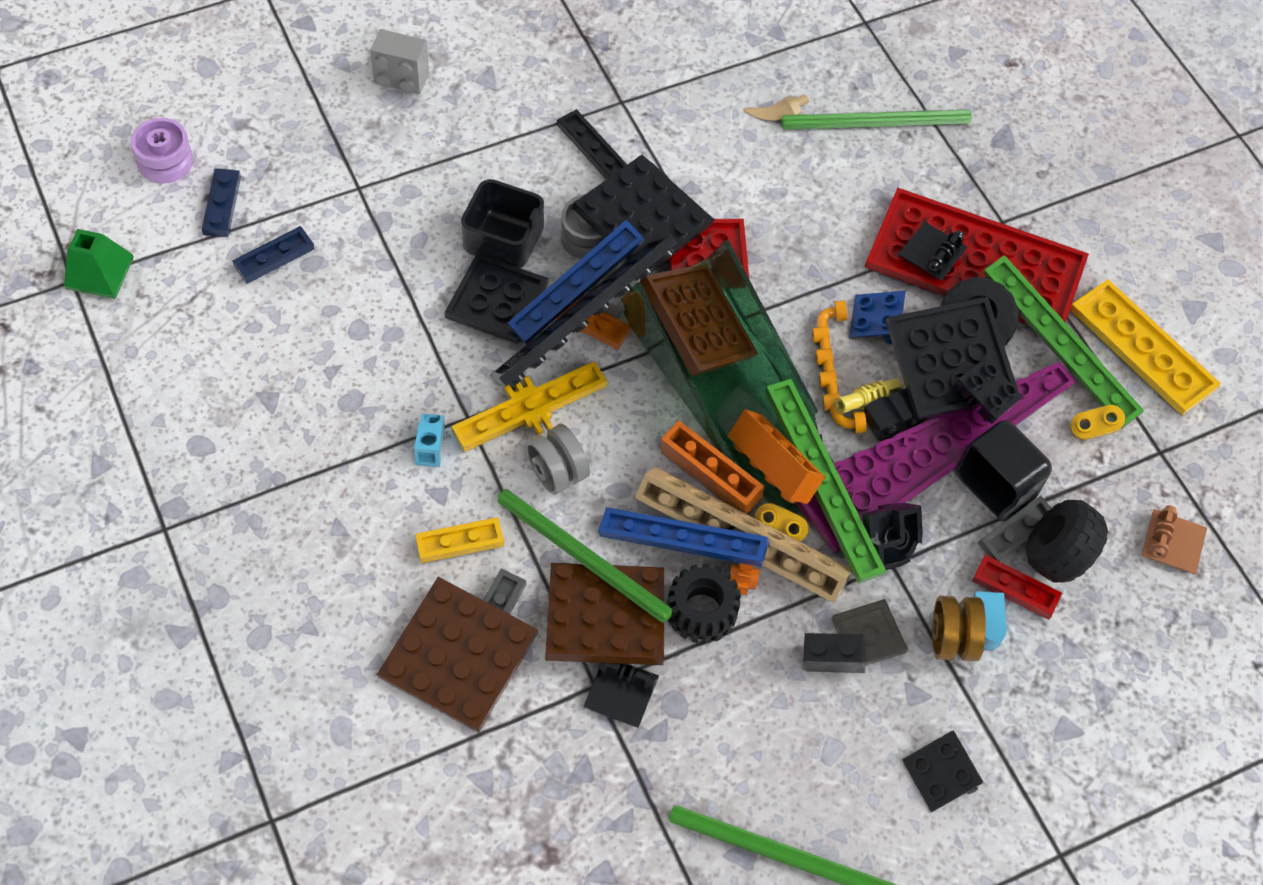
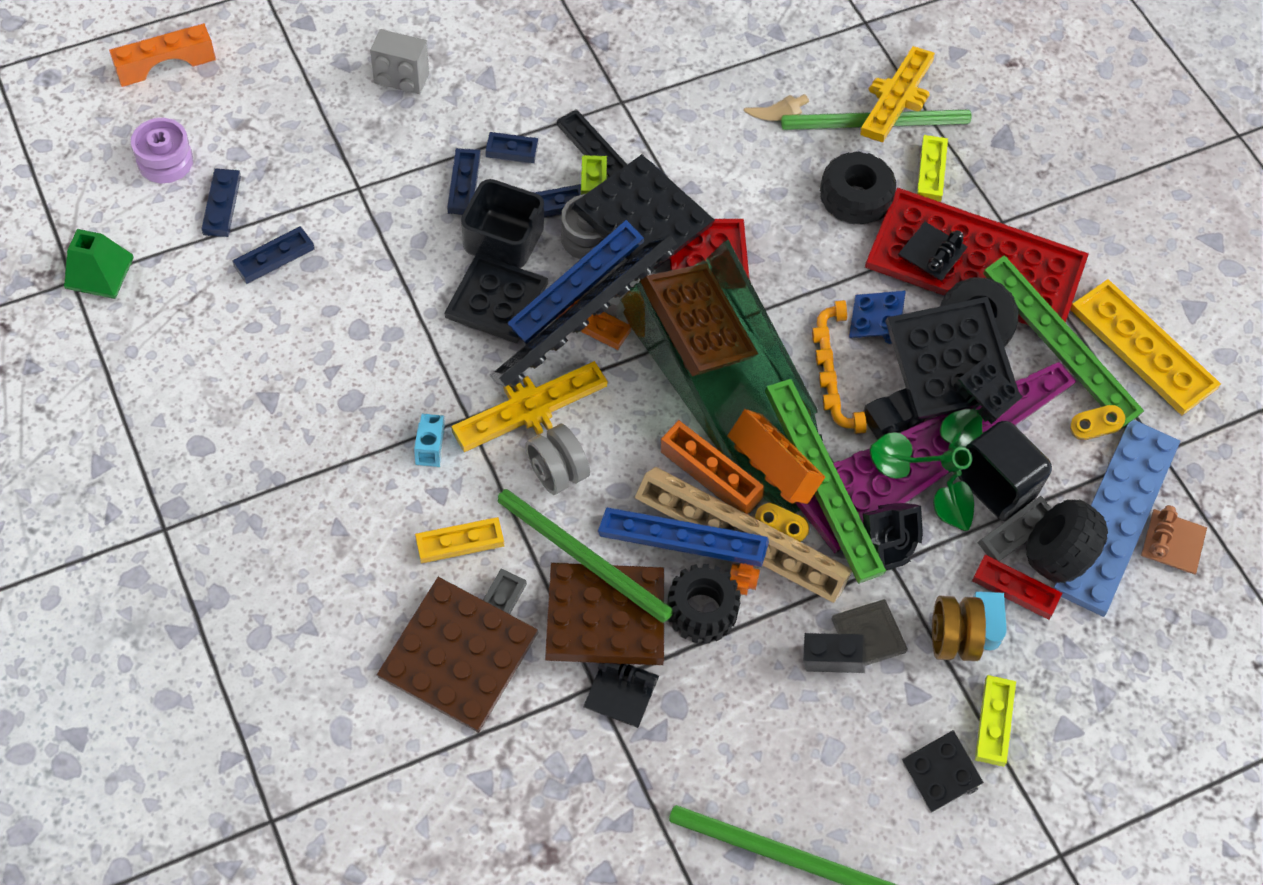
light yellow hinge [835,378,903,414] -> none
none -> orange arch [109,23,216,87]
none -> dark blue plate [447,148,481,215]
none -> dark blue plate [485,132,538,164]
none -> dark blue plate [534,184,581,218]
none -> lime plate [581,155,607,195]
none -> black tyre [820,151,896,225]
none -> yellow hinge [860,46,935,143]
none -> green plant [870,409,983,531]
none -> neon yellow plate [917,135,948,202]
none -> neon yellow plate [975,675,1016,767]
none -> medium blue plate [1054,420,1180,617]

